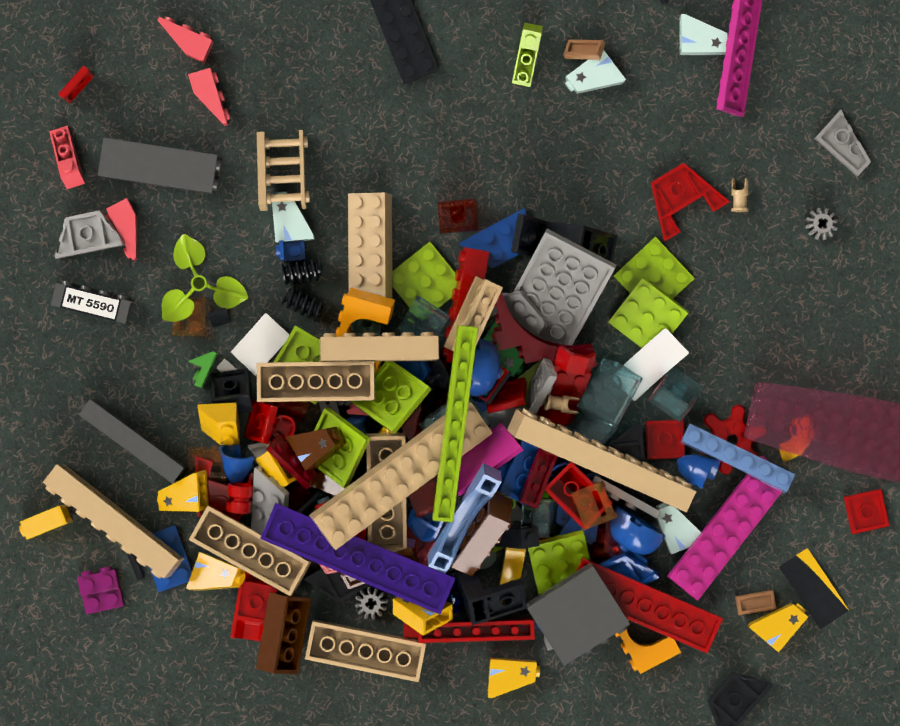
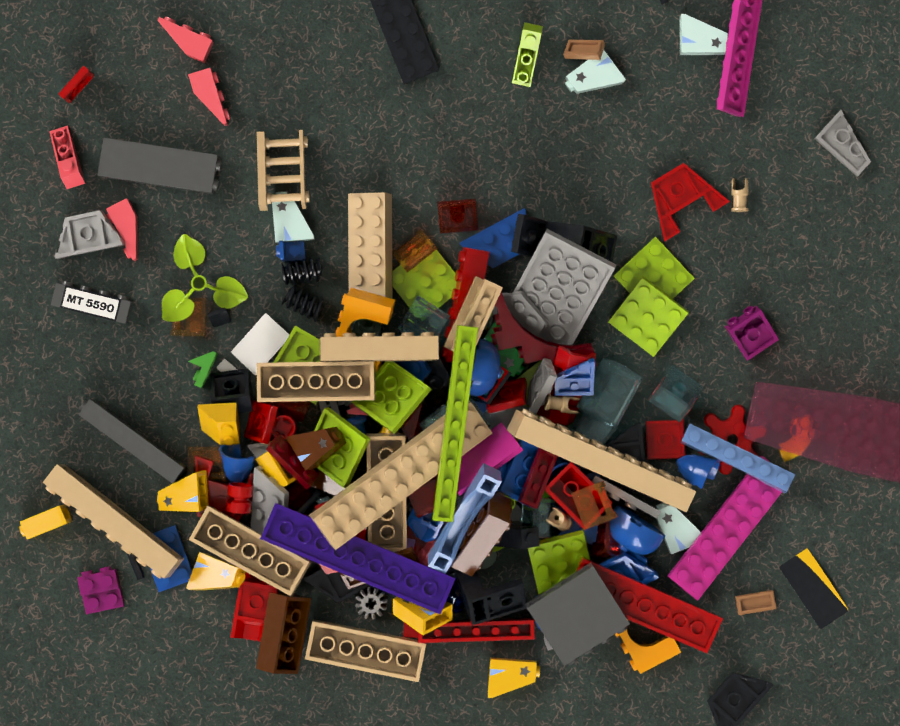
yellow slope [499,547,526,585] -> none
white sticker [612,328,689,401] -> none
yellow slope [747,603,808,652] -> none
light grey gear [805,208,838,240] -> none
red tile [843,489,890,534] -> none
none -> clear orange plate [392,229,437,273]
none -> tan piece [546,507,572,531]
none -> wing [554,358,595,396]
none -> magenta plate [725,306,779,361]

